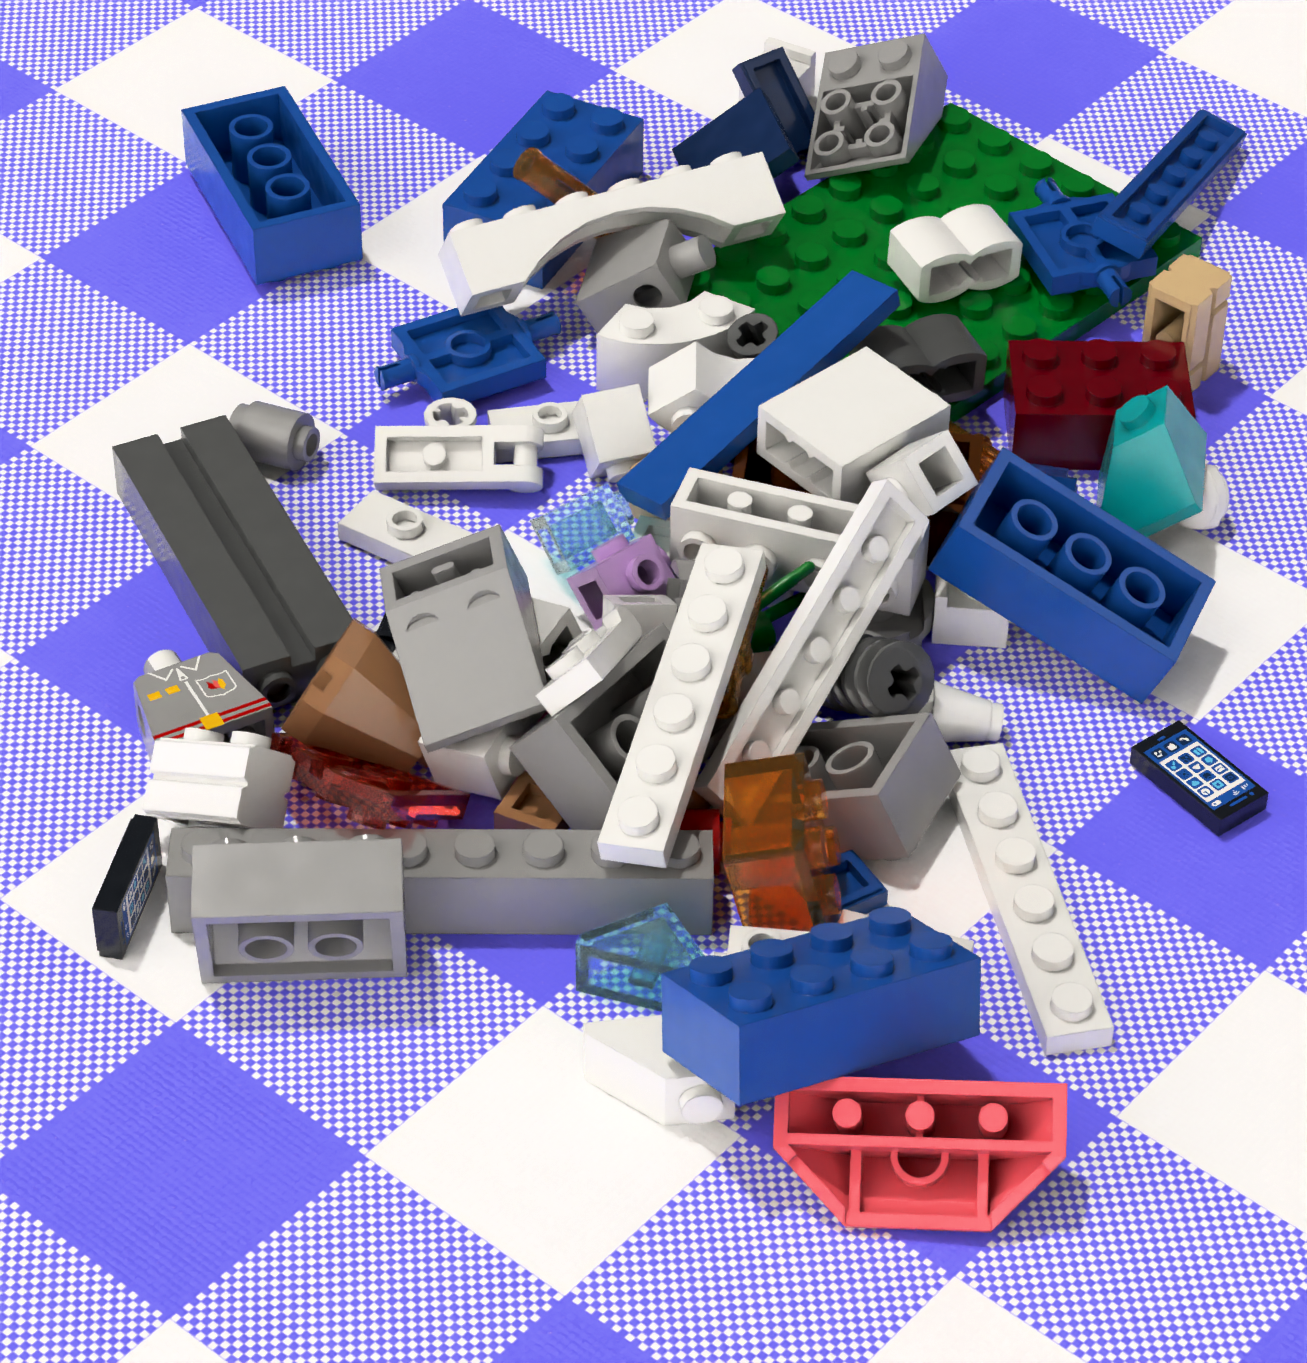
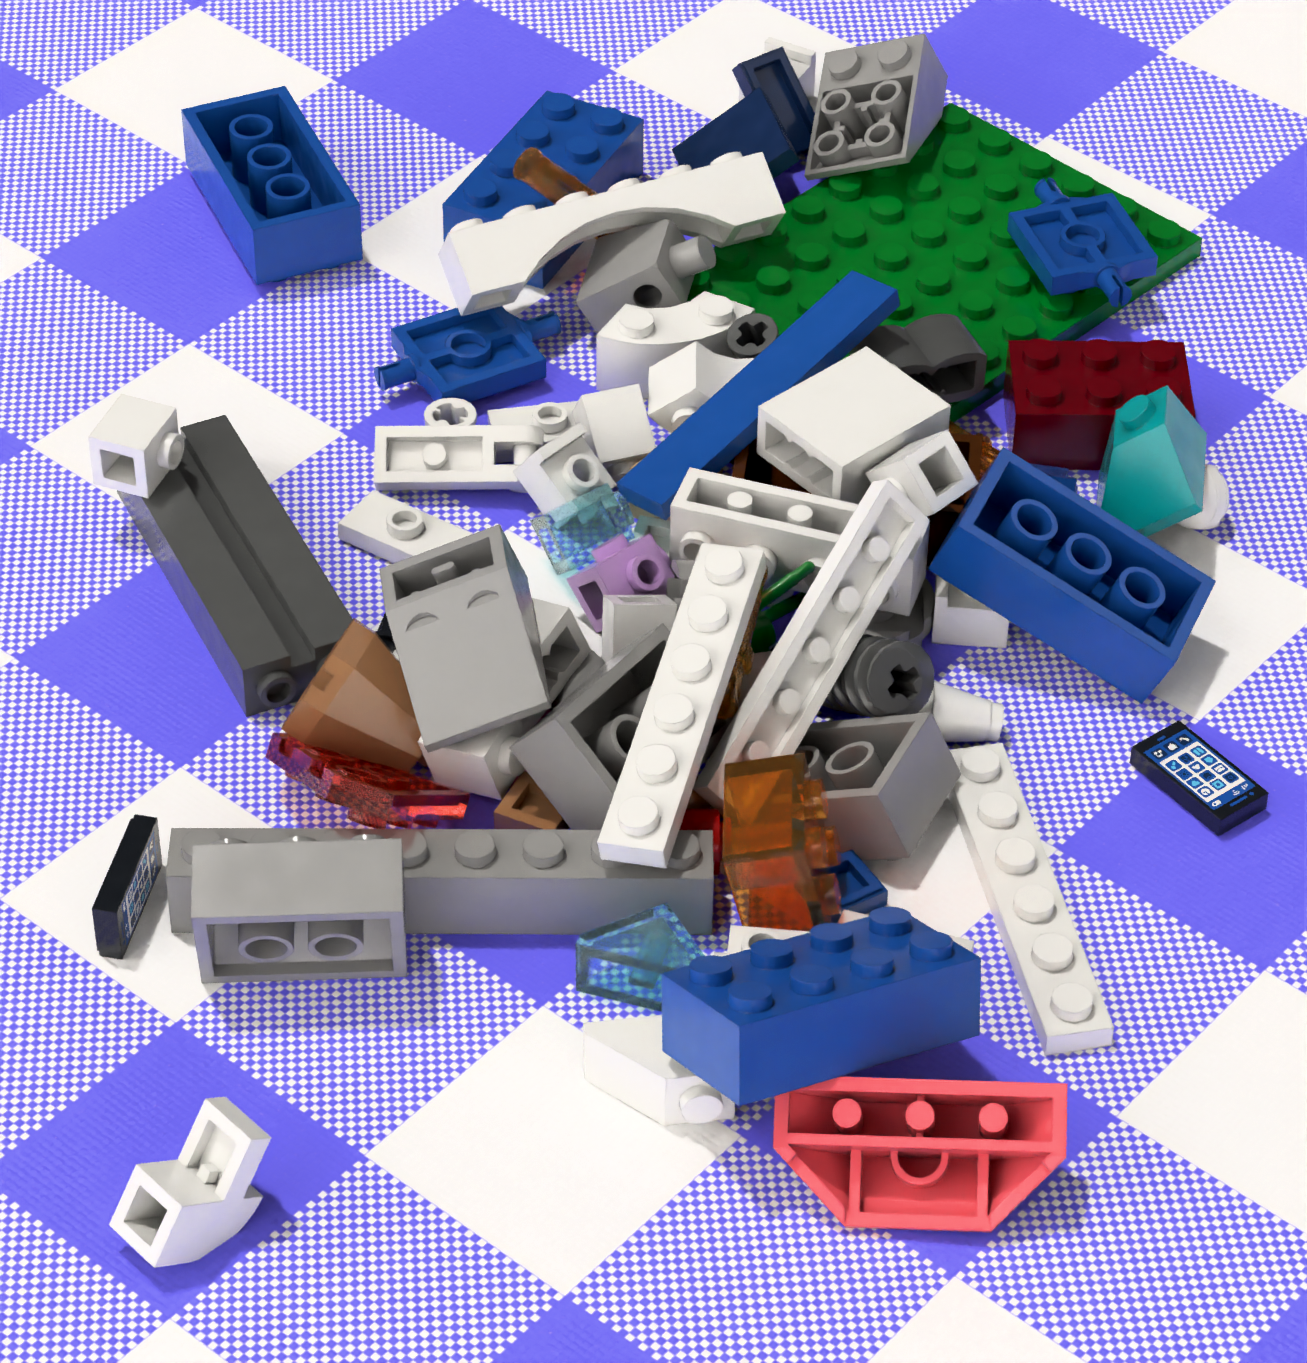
light grey torso [133,649,276,762] -> none
white brick [142,728,295,828] -> none
light grey brick [229,401,320,471] -> none
white plate [536,605,643,717] -> none
white brick [887,204,1023,303] -> none
blue tile [1090,109,1247,259] -> none
tan brick [1142,254,1232,392] -> none
none -> white brick [88,393,184,499]
none -> white brick [109,1097,272,1268]
none -> white brick [513,422,617,530]

